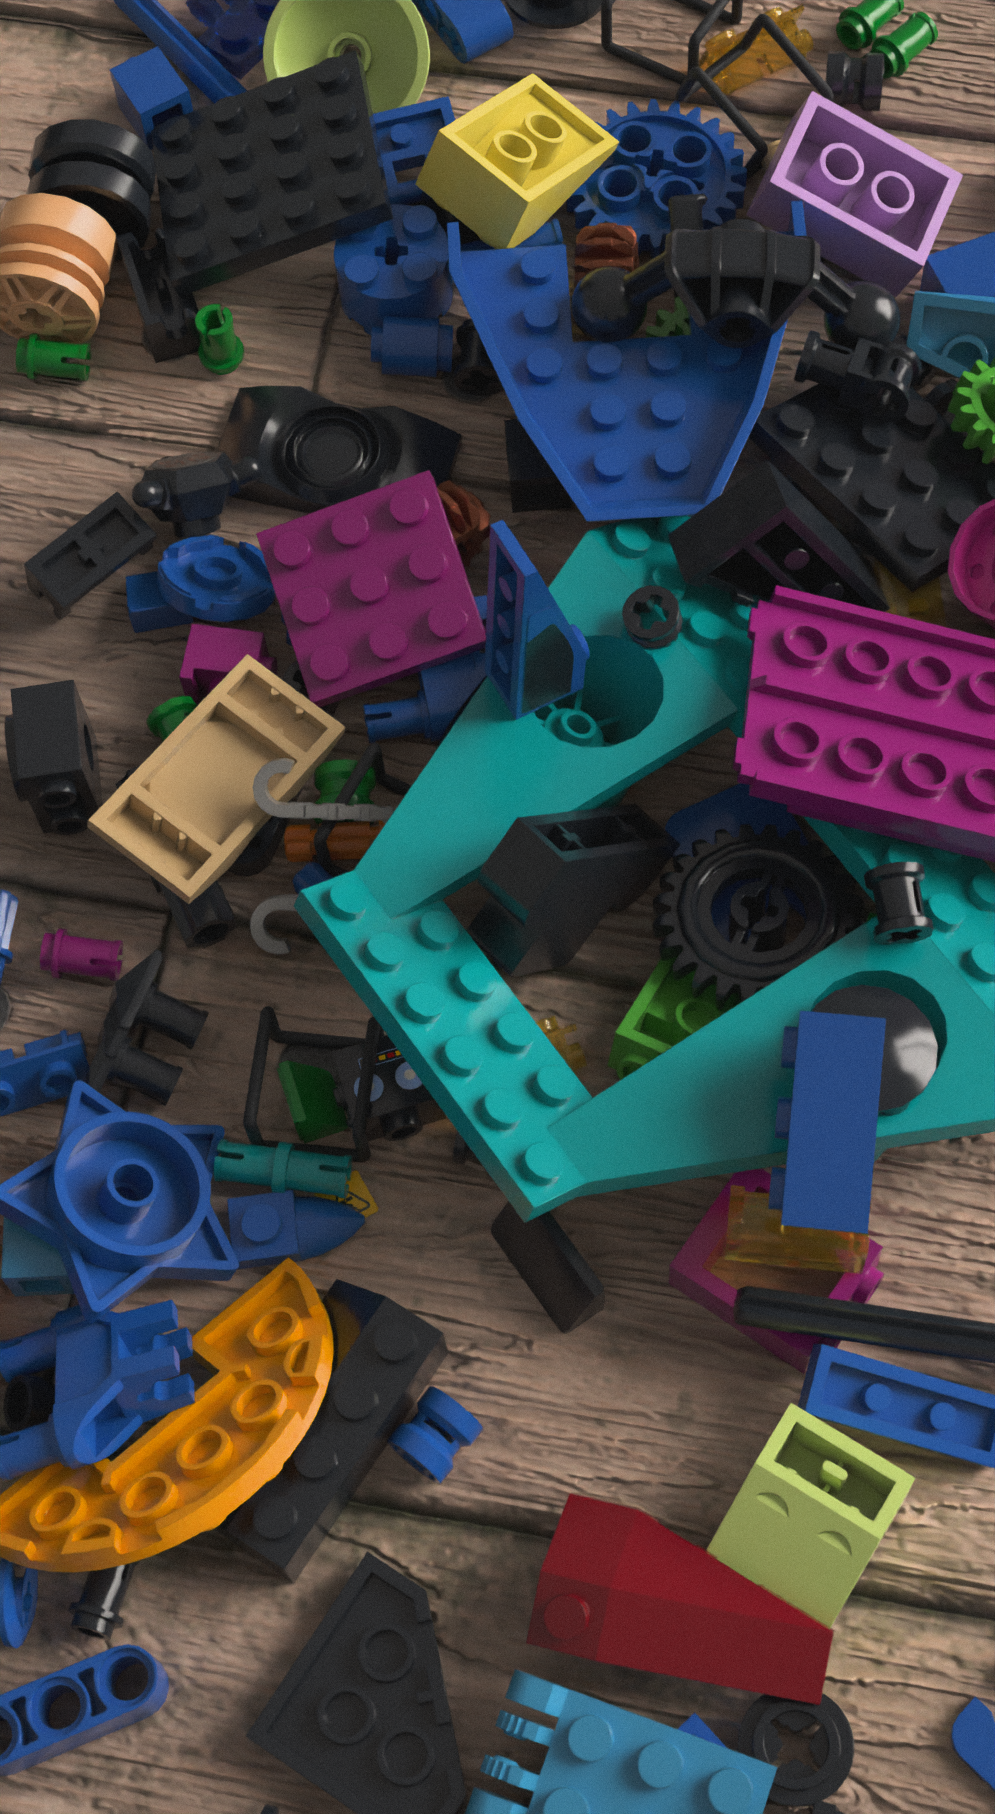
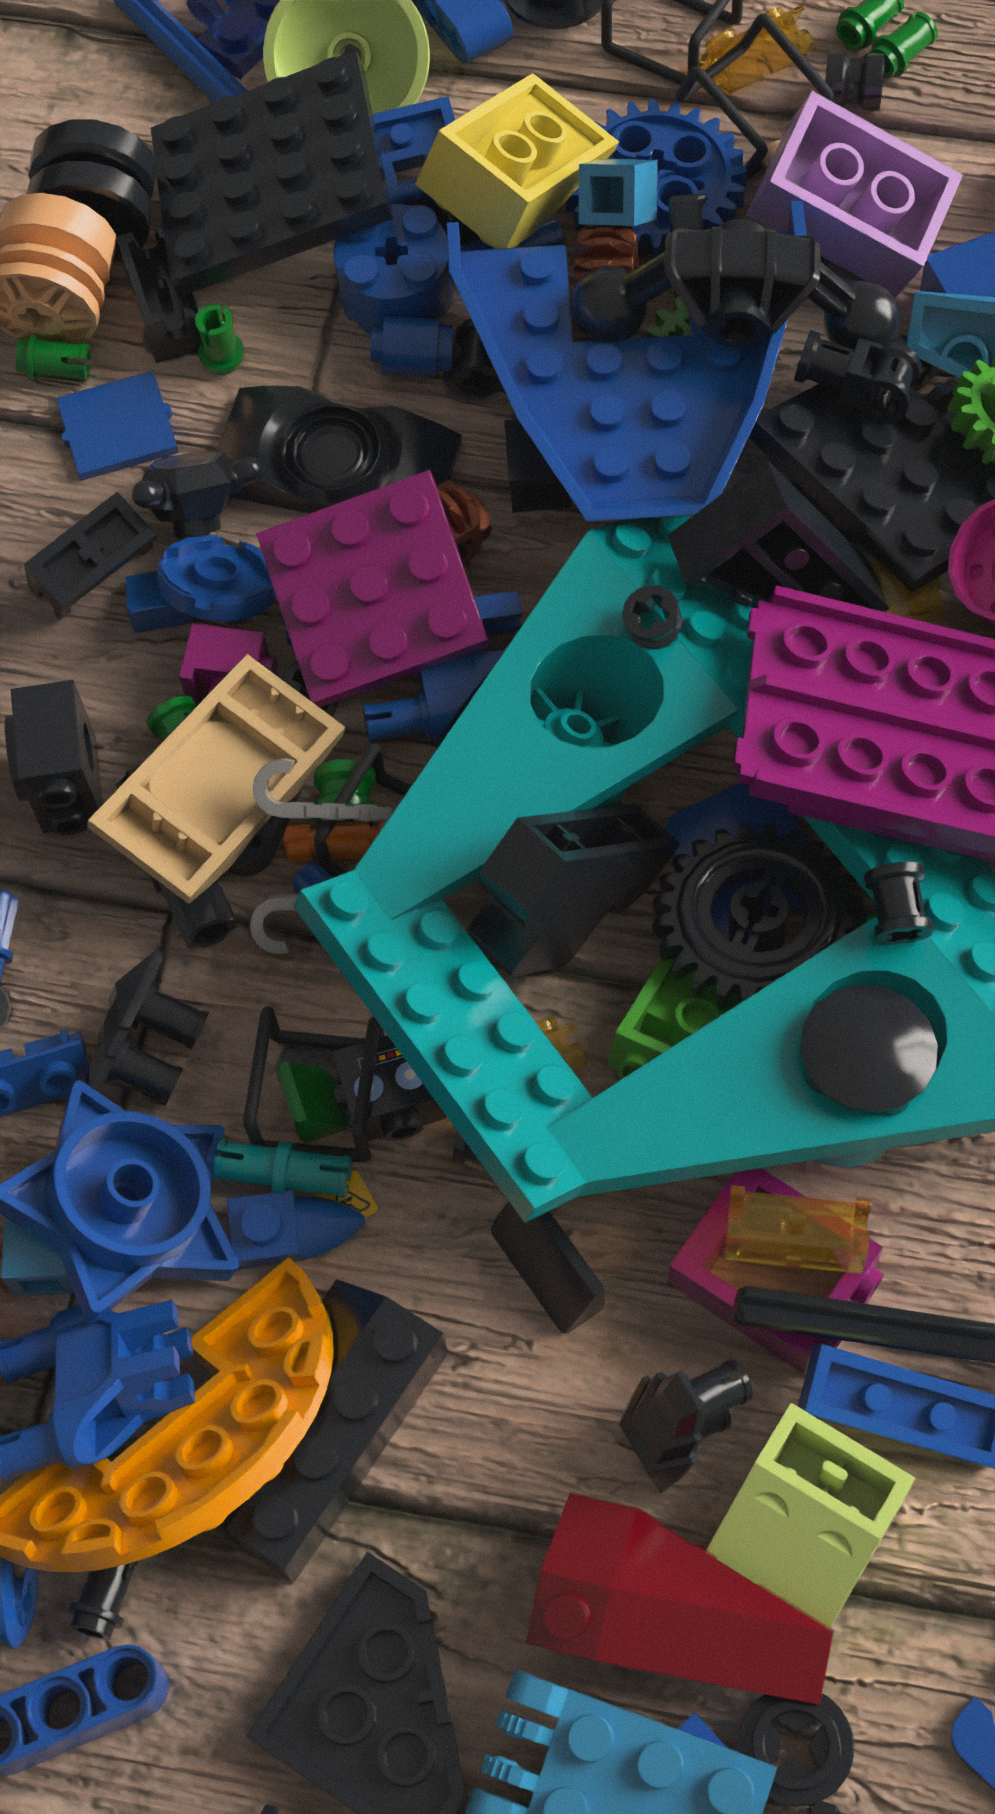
black hinge [3,1375,55,1431] -> none
magenta pin [40,928,123,981] -> none
blue brick [109,46,193,150] -> none
blue wheel [387,1386,483,1485] -> none
blue slope [484,519,590,720] -> none
blue brick [768,1011,886,1234] -> none
none -> blue piece [56,370,179,481]
none -> dark azure brick [579,159,658,226]
none -> black connector [619,1359,753,1494]

